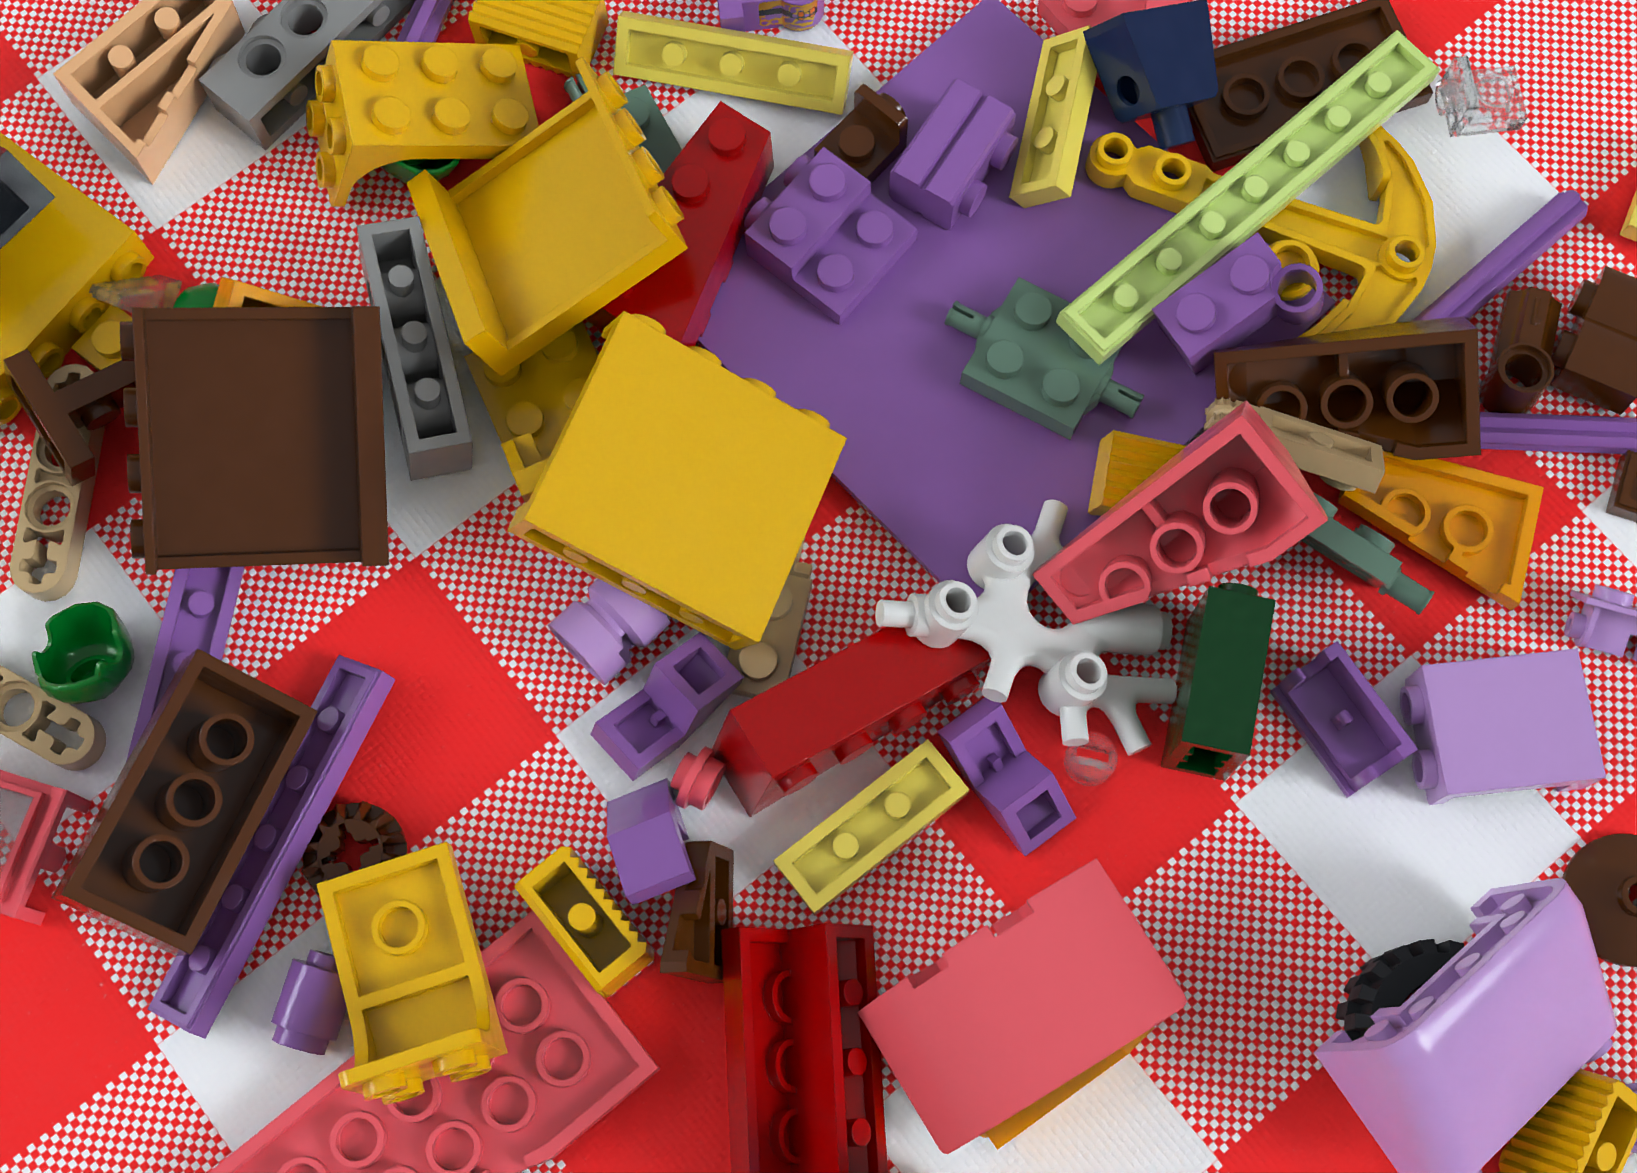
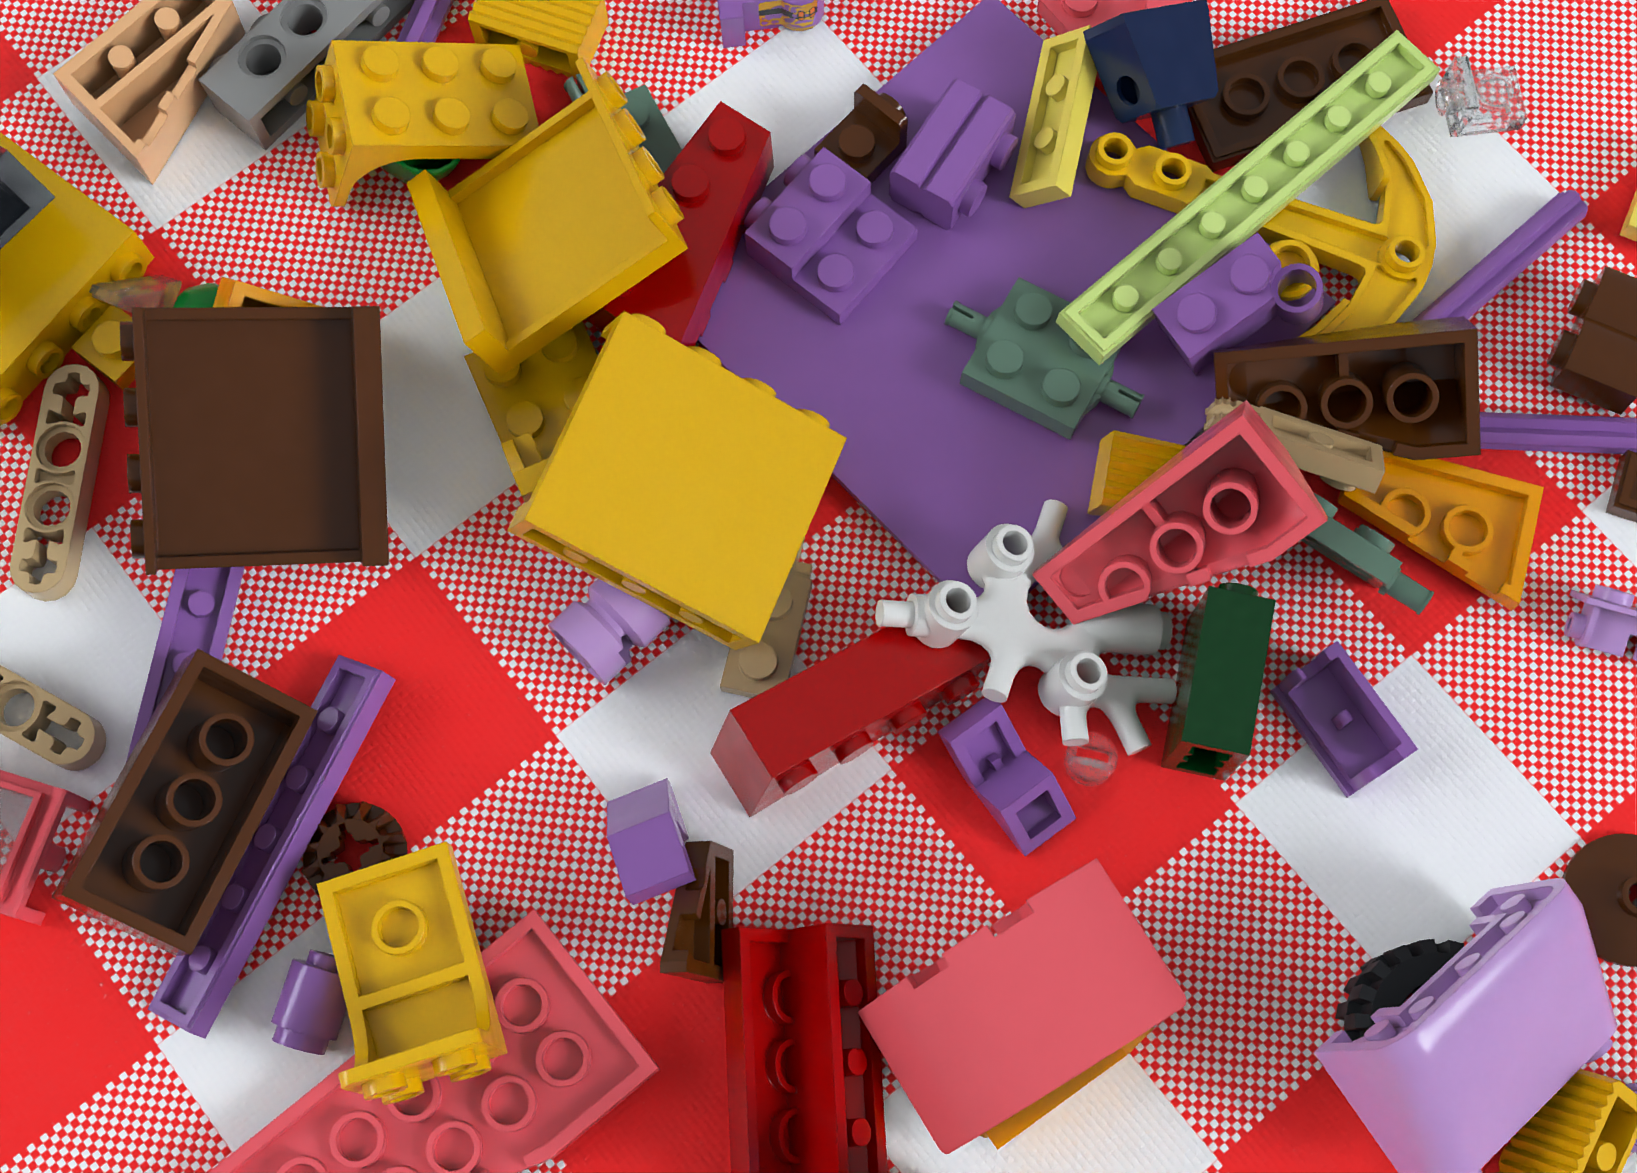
reddish brown bracket [3,349,136,486] -> none
green hair [31,601,135,704] -> none
light grey brick [357,216,473,481] -> none
yellow brick [514,846,655,998] -> none
medium lavender slope [590,632,744,781] -> none
light yellow plate [613,11,854,115] -> none
coral plate [670,746,727,811] -> none
light yellow plate [773,739,970,916] -> none
lavender panel [1400,648,1606,805] -> none
reddish brown piece [1479,287,1562,414] -> none

